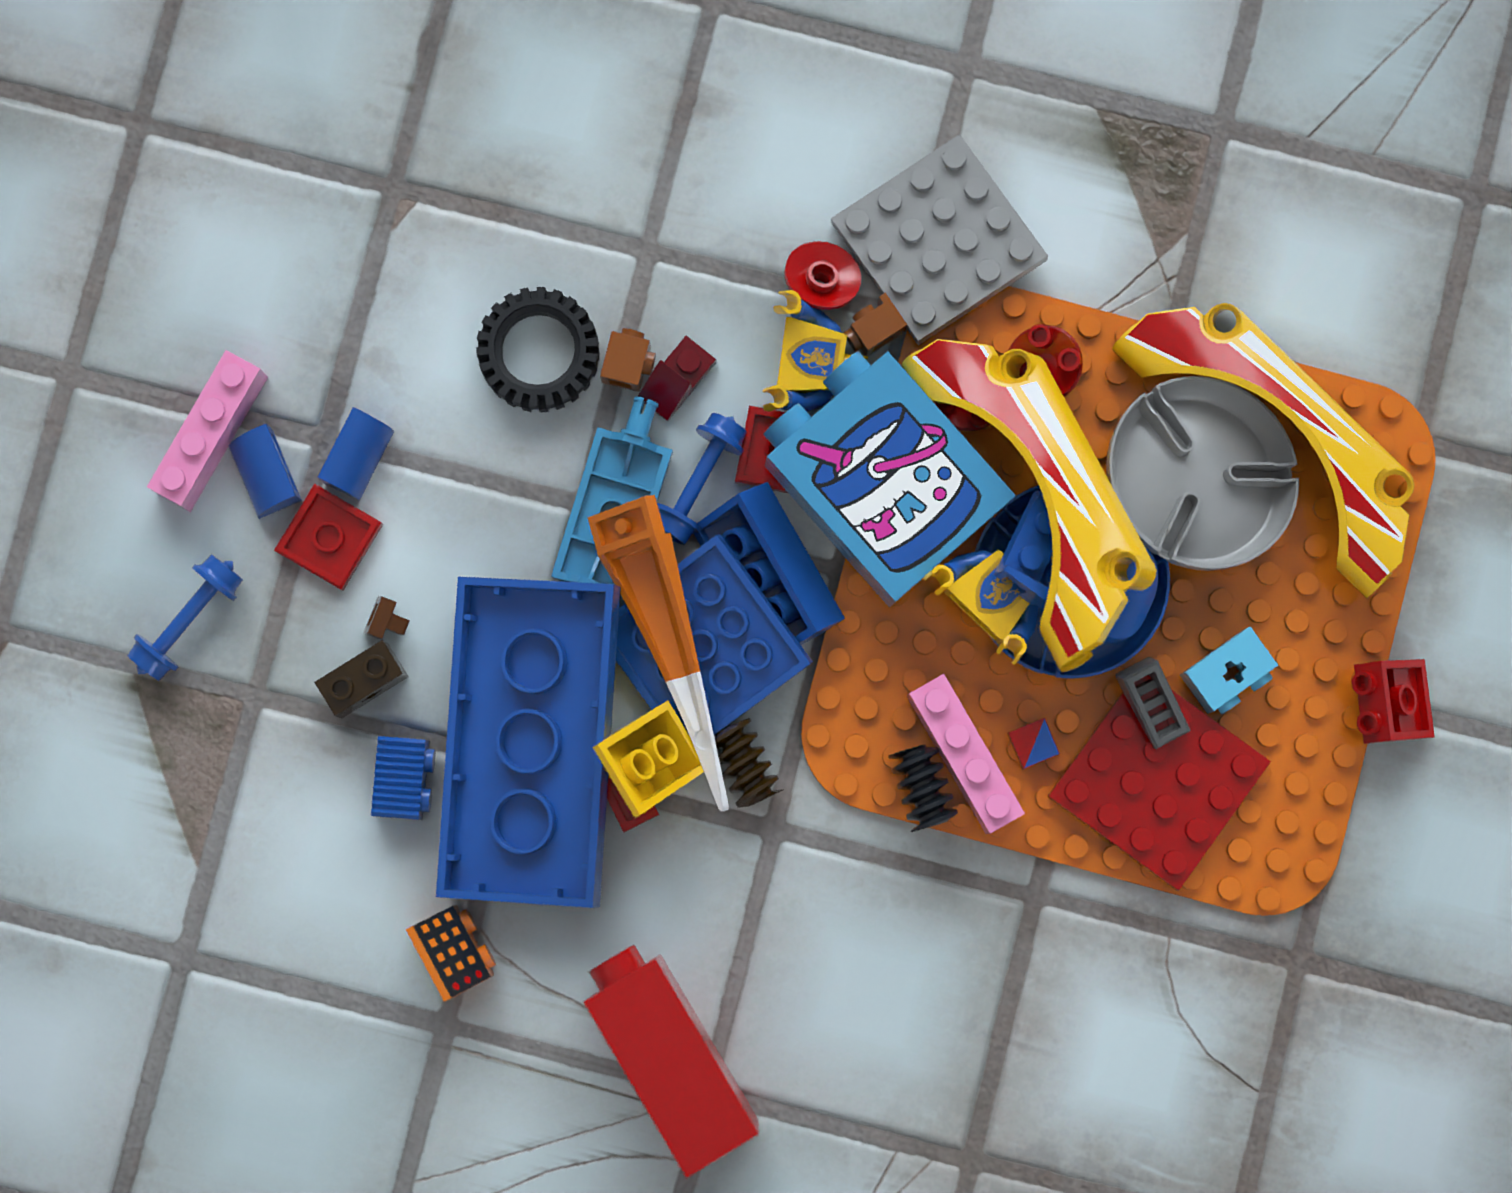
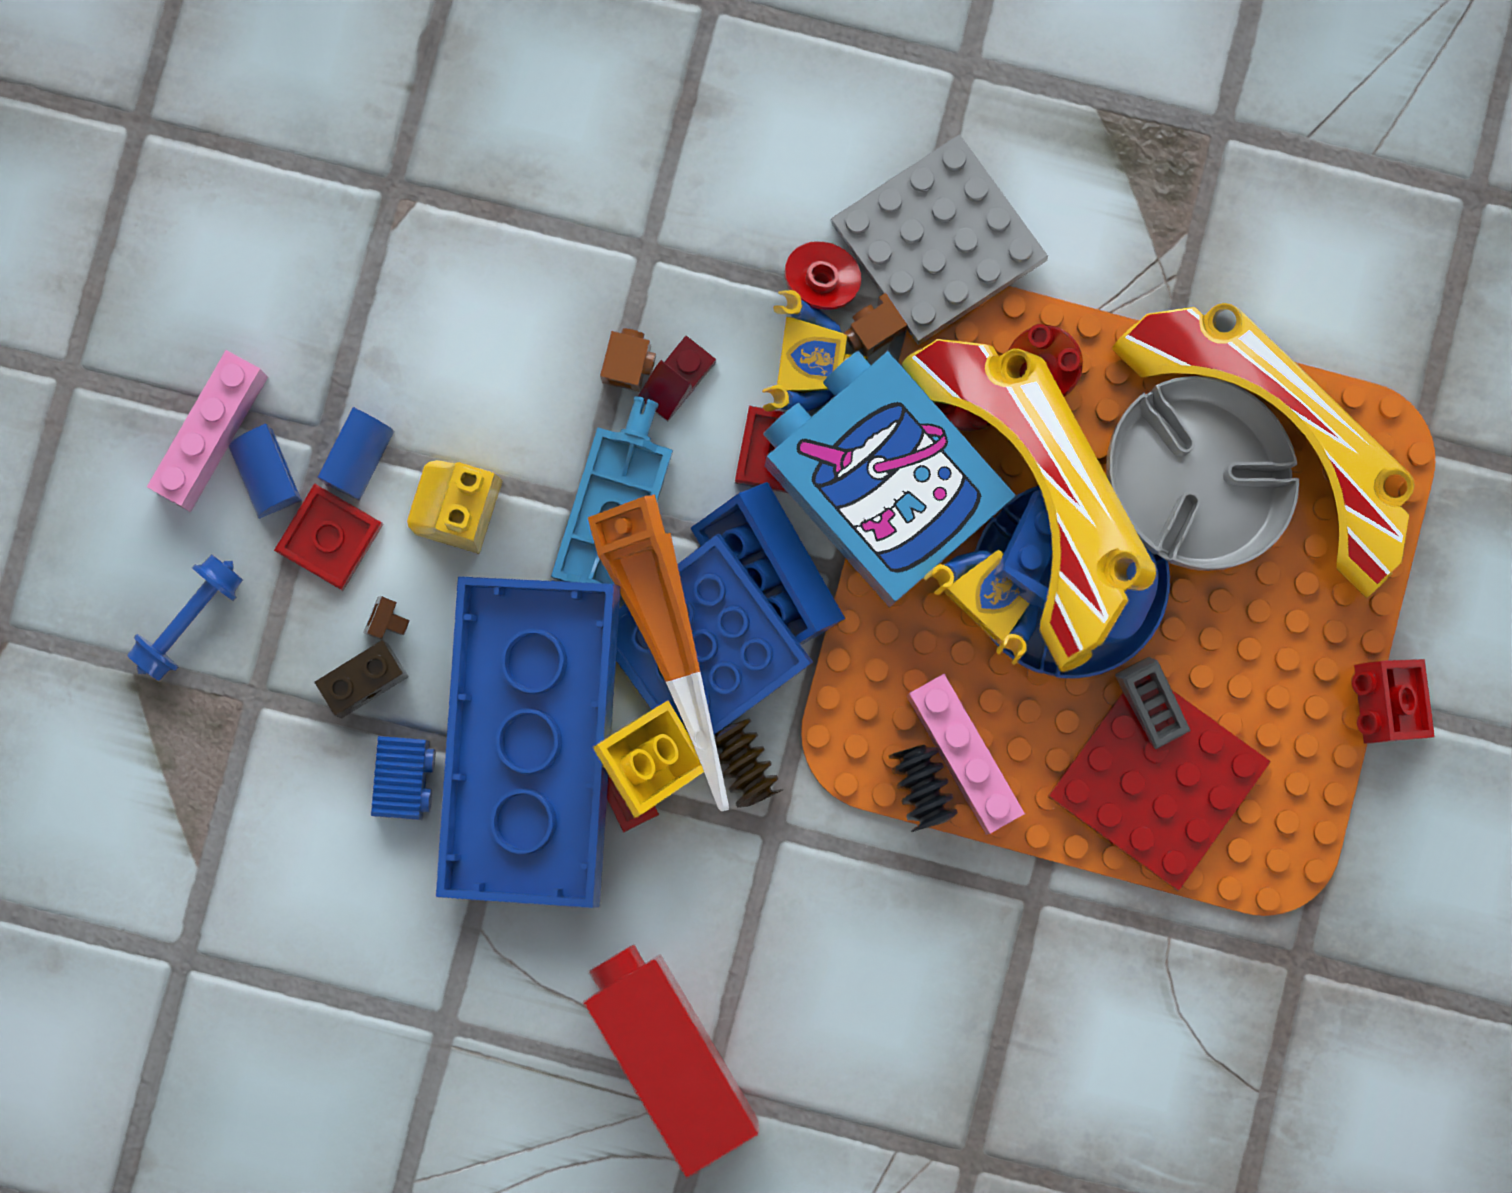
slope [406,905,496,1002] -> none
black tyre [476,287,600,413] -> none
blue piece [657,413,747,545] -> none
tile [1007,718,1060,770] -> none
medium azure brick [1180,627,1278,715] -> none
none -> yellow hips [407,460,503,554]

